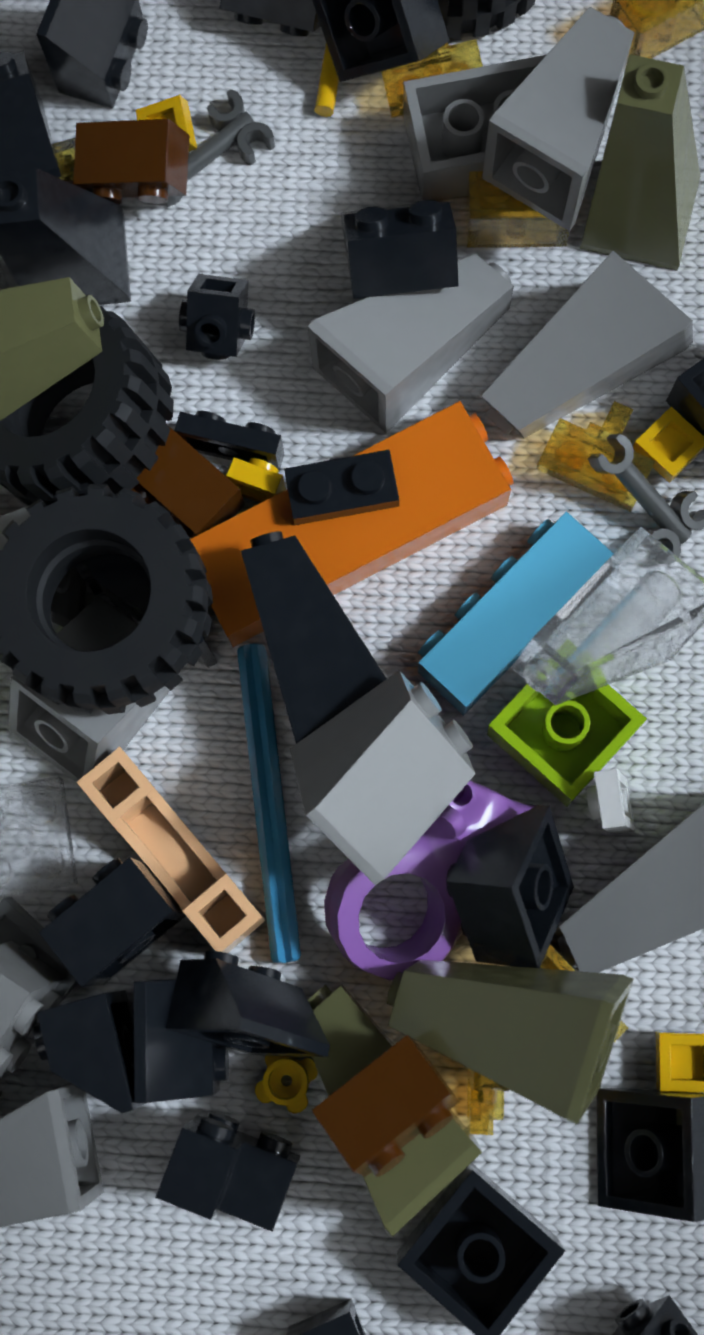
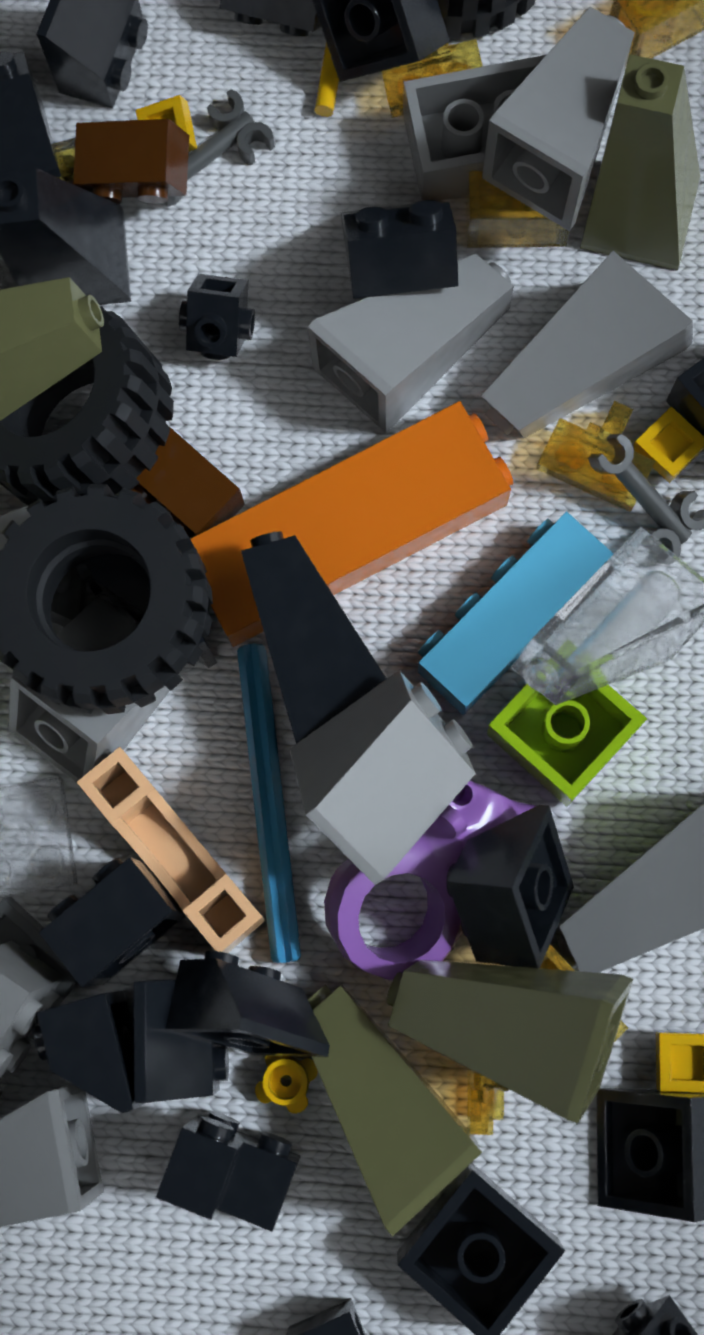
black plate [174,411,284,472] -> none
yellow plate [226,457,286,503] -> none
black plate [284,449,400,525] -> none
reddish brown brick [311,1035,460,1177] -> none
white plate [587,768,635,834] -> none

